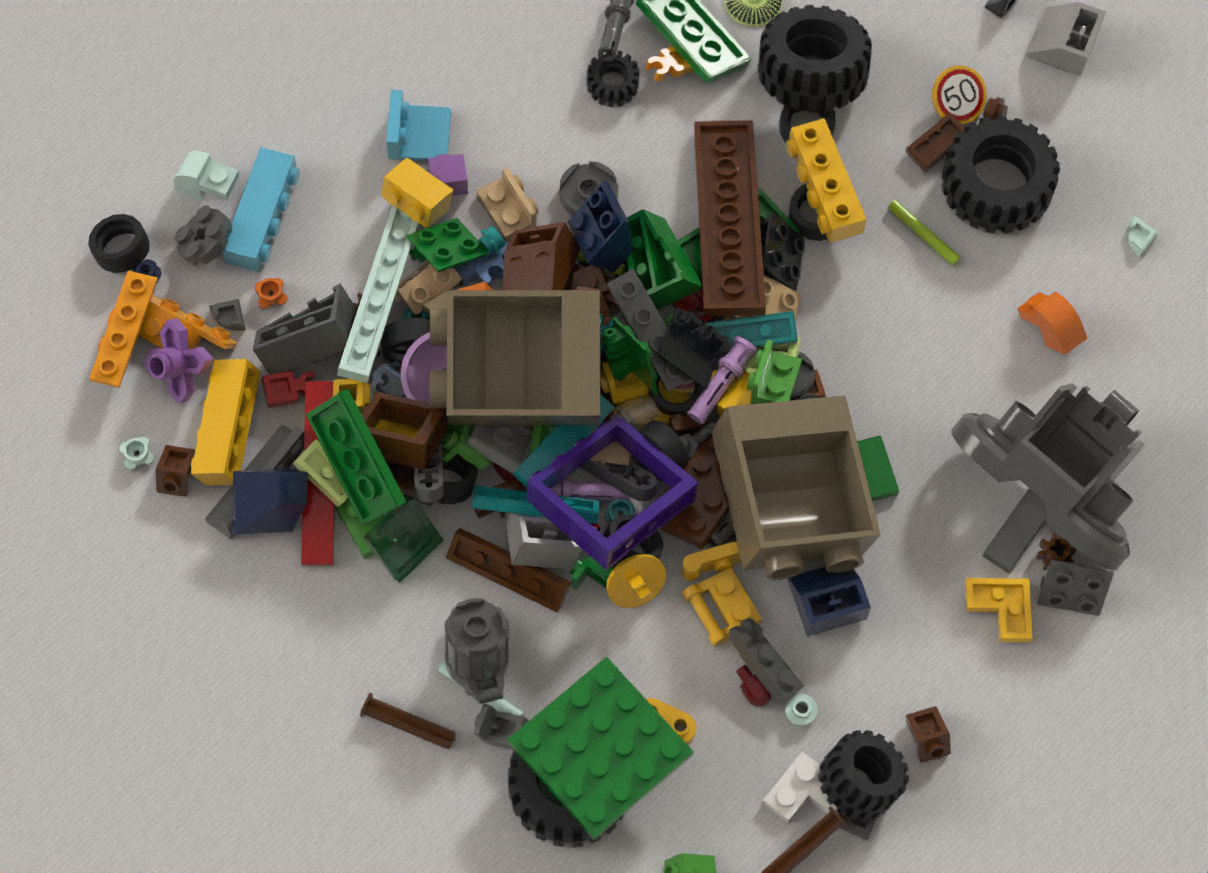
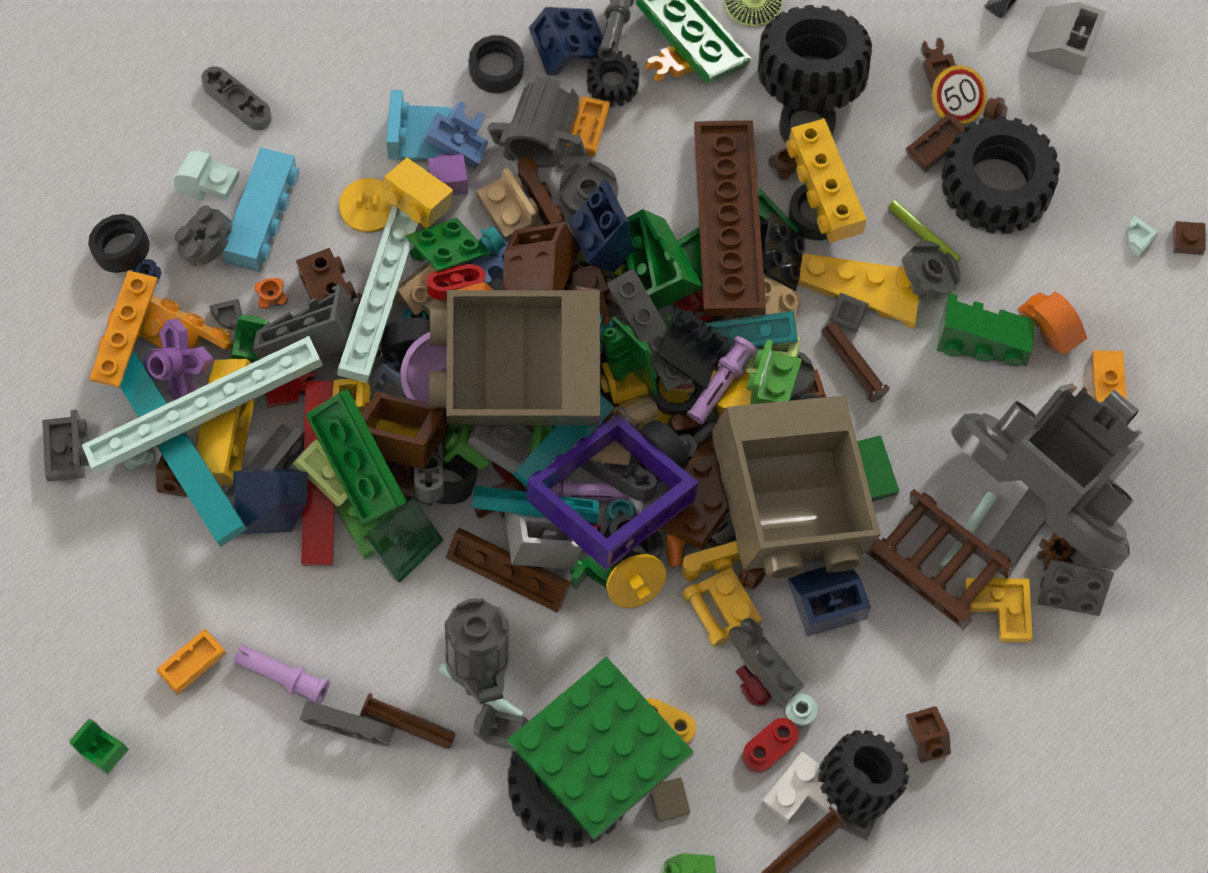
none -> dark grey bracket [42,410,89,482]
none -> green bracket [69,719,129,775]
none -> light aqua plate [82,336,323,475]
none -> teal tile [120,351,247,547]
none -> light orange plate [156,629,227,696]
none -> dark grey beam [201,66,272,130]
none -> green bracket [230,315,269,363]
none -> lavender pin [234,644,330,704]
none -> reddish brown brick [296,247,357,302]
none -> dark grey beam [300,702,394,747]
none -> yellow piece [339,178,392,233]
none -> medium blue plate [424,102,489,169]
none -> red plate [426,264,486,301]
none -> black tyre [469,35,524,93]
none -> dark grey container [487,77,586,168]
none -> reddish brown hinge [517,156,565,225]
none -> dark blue bracket [529,7,605,76]
none -> light orange plate [567,96,610,157]
none -> dark tan slope [650,777,690,822]
none -> orange arm [666,534,687,567]
none -> reddish brown plate [738,567,766,590]
none -> red plate [742,718,799,773]
none -> reddish brown plate [768,147,798,179]
none -> yellow wing [798,253,919,329]
none -> reddish brown axle [822,322,890,403]
none -> dark grey tile [829,292,869,332]
none -> reddish brown fence [866,489,1013,630]
none -> dark grey plate [901,241,961,299]
none -> reddish brown plate [921,37,956,89]
none -> green wedge [937,293,1035,366]
none -> light aqua bar [939,492,997,569]
none -> light orange plate [1091,351,1127,402]
none -> reddish brown plate [1173,221,1206,255]

